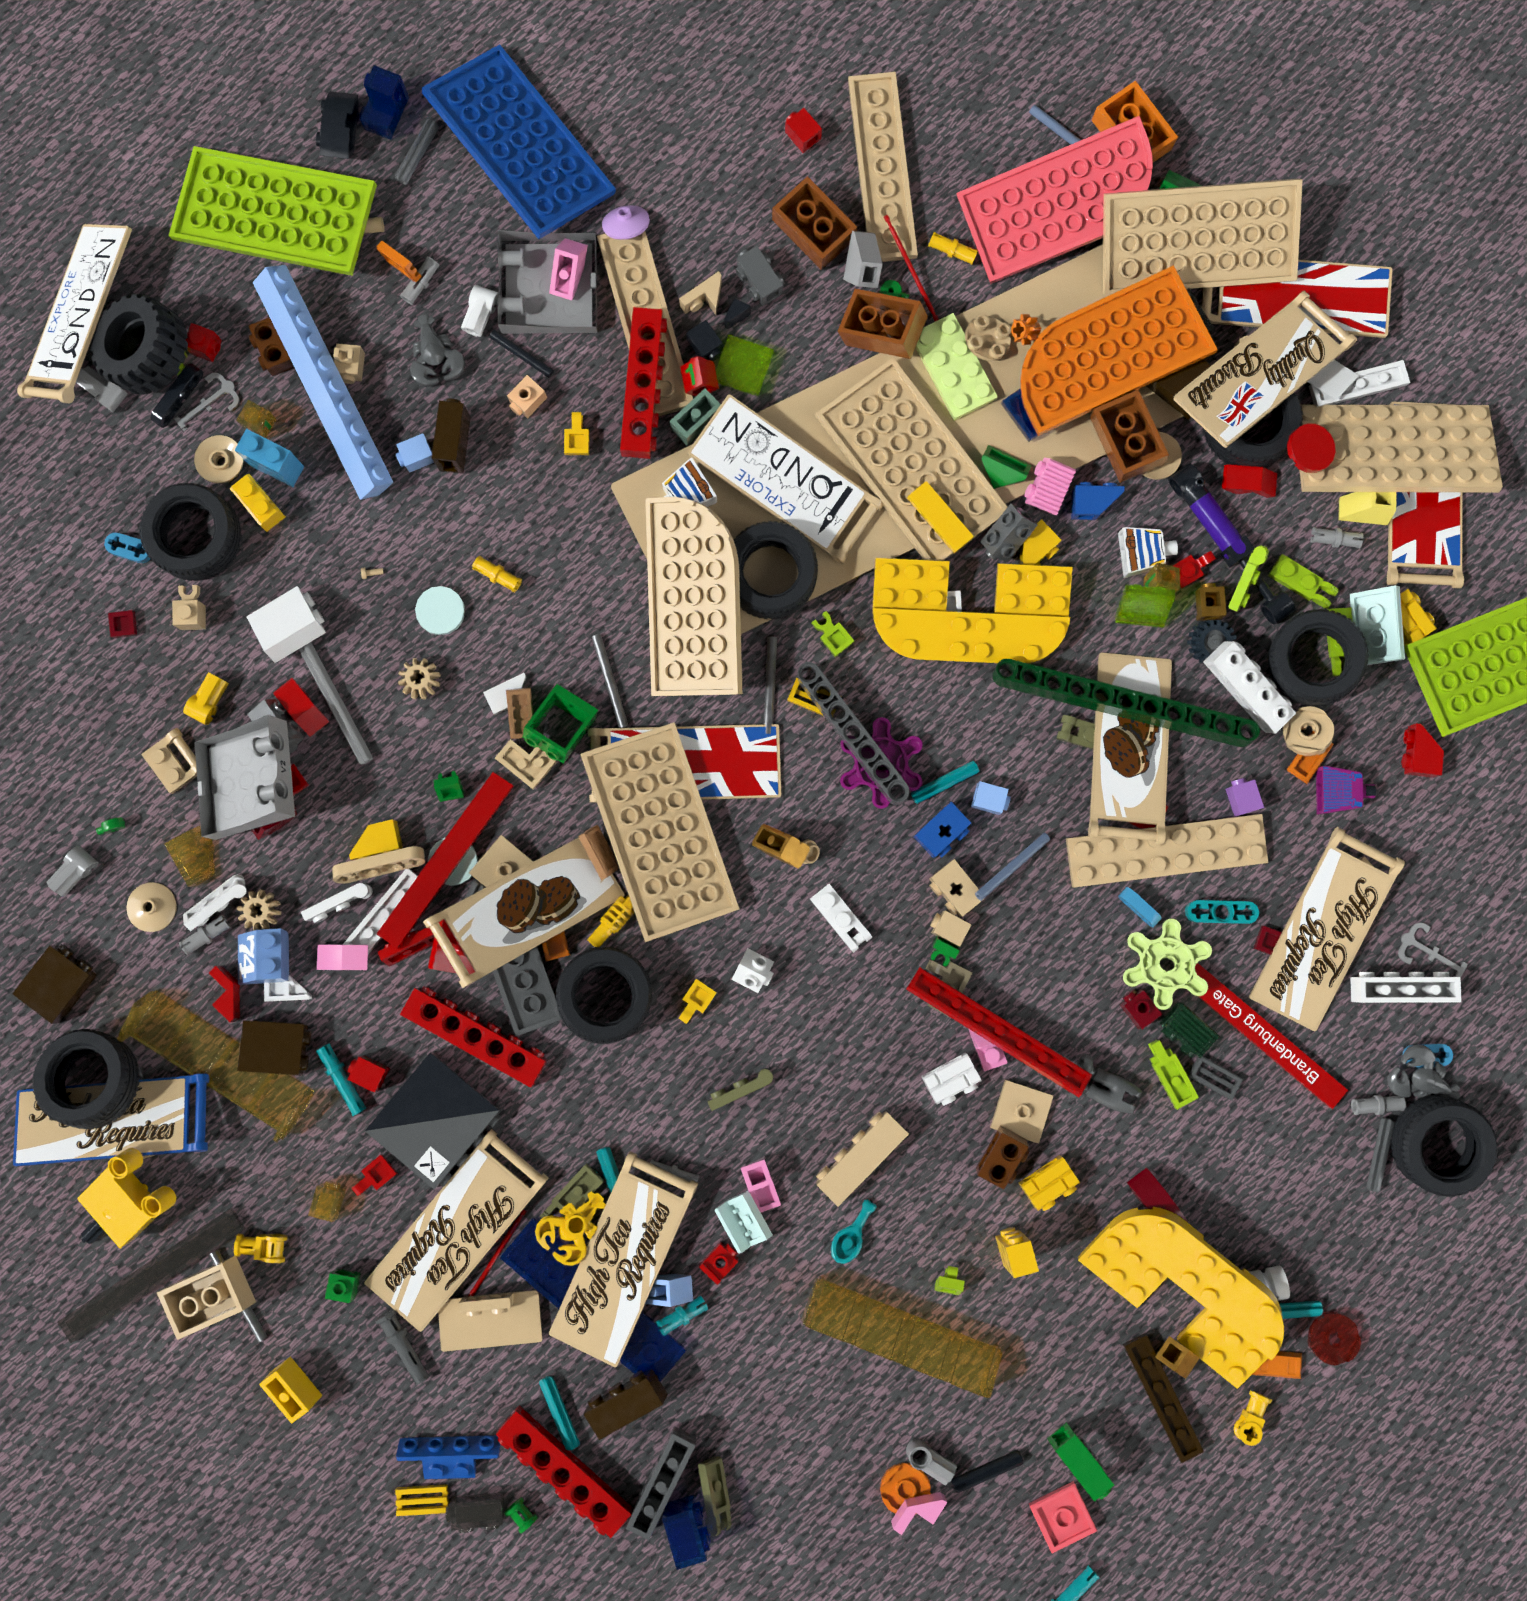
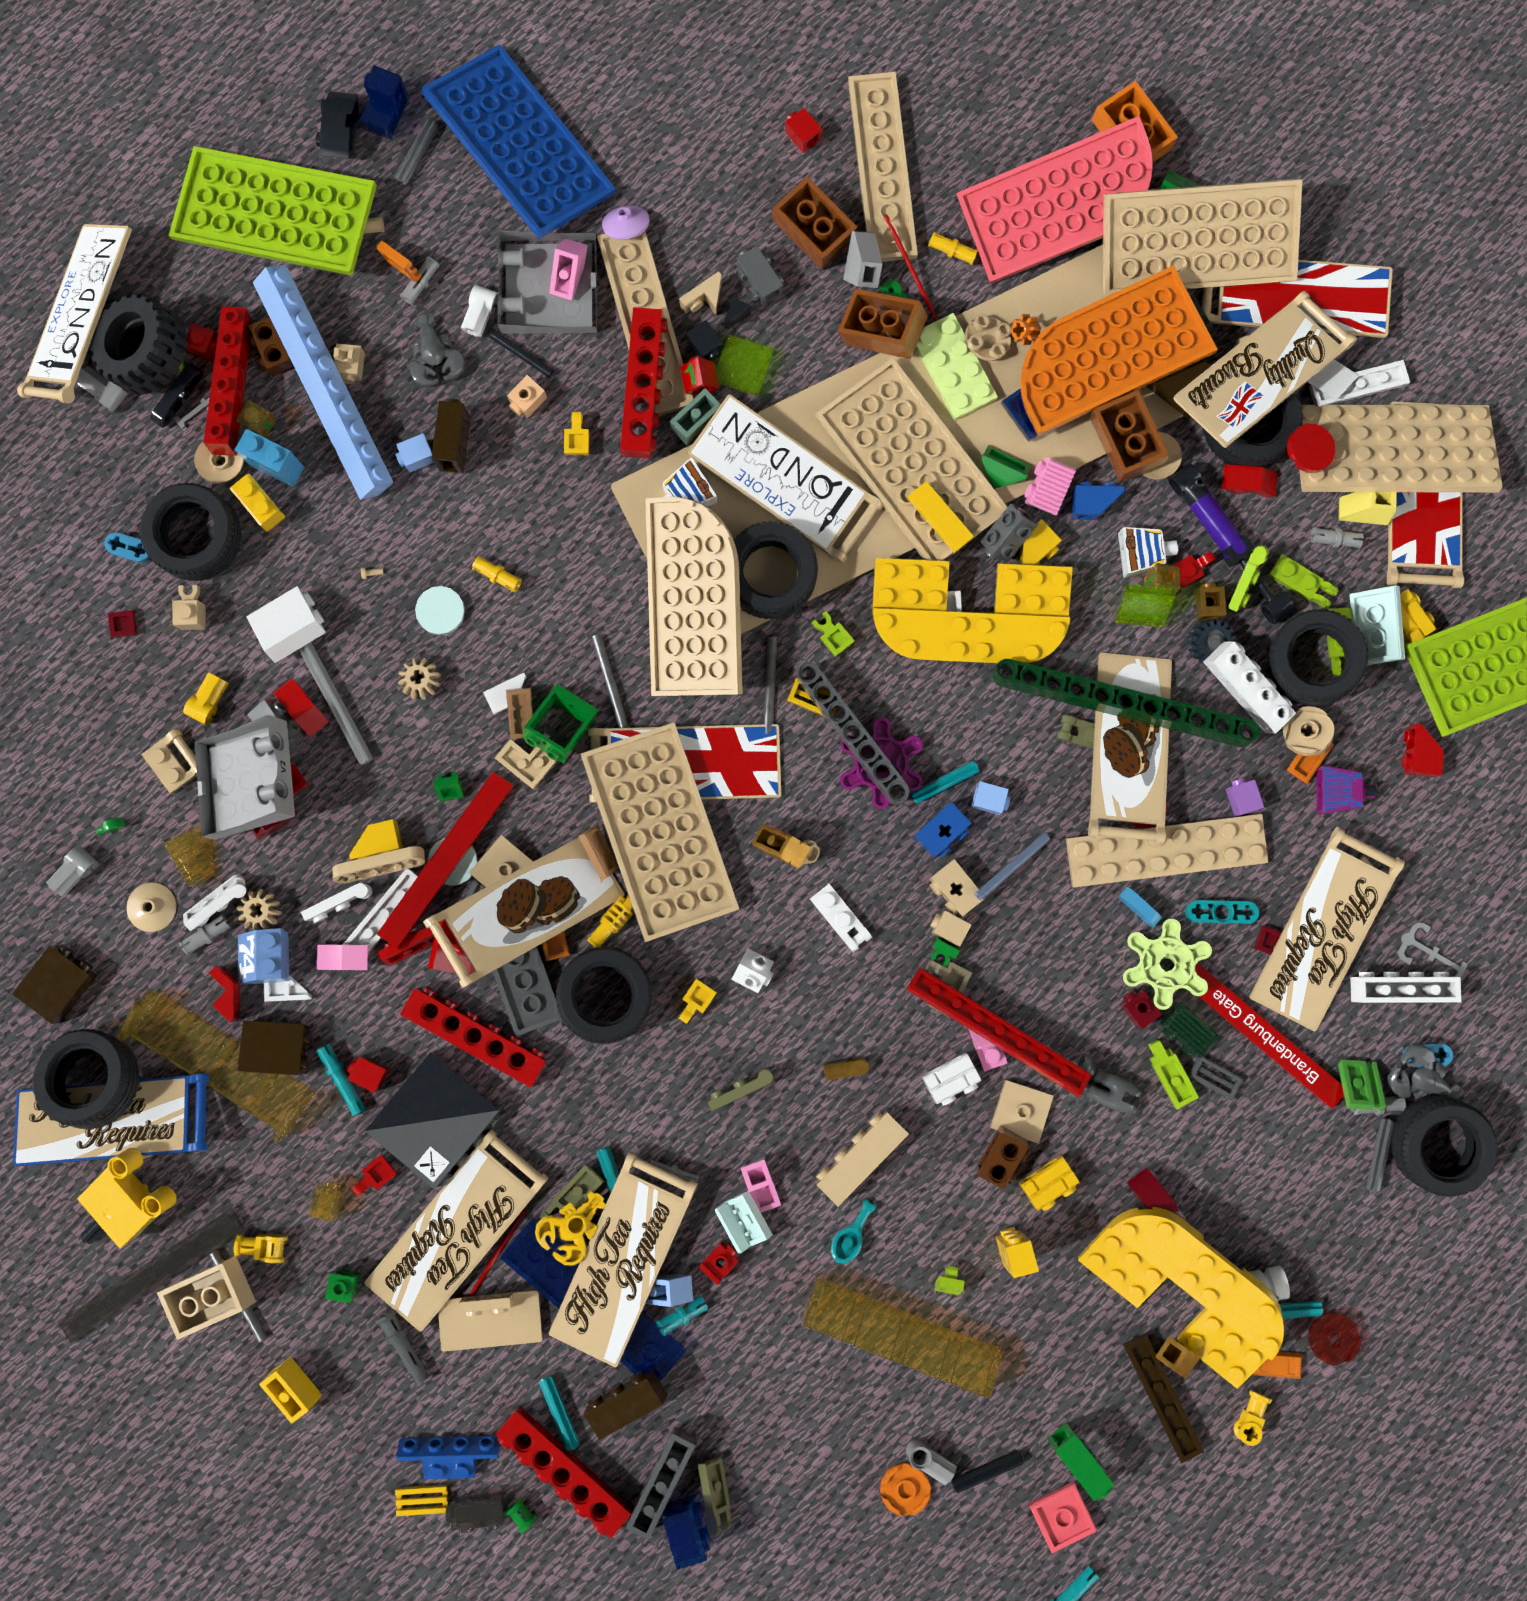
bright pink slope [891,1492,947,1535] -> none
sand blue piece [1029,104,1081,145] -> none
none -> red brick [203,306,253,456]
none -> pearl gold bar [823,1058,869,1081]
none -> bright green plate [1338,1060,1386,1111]

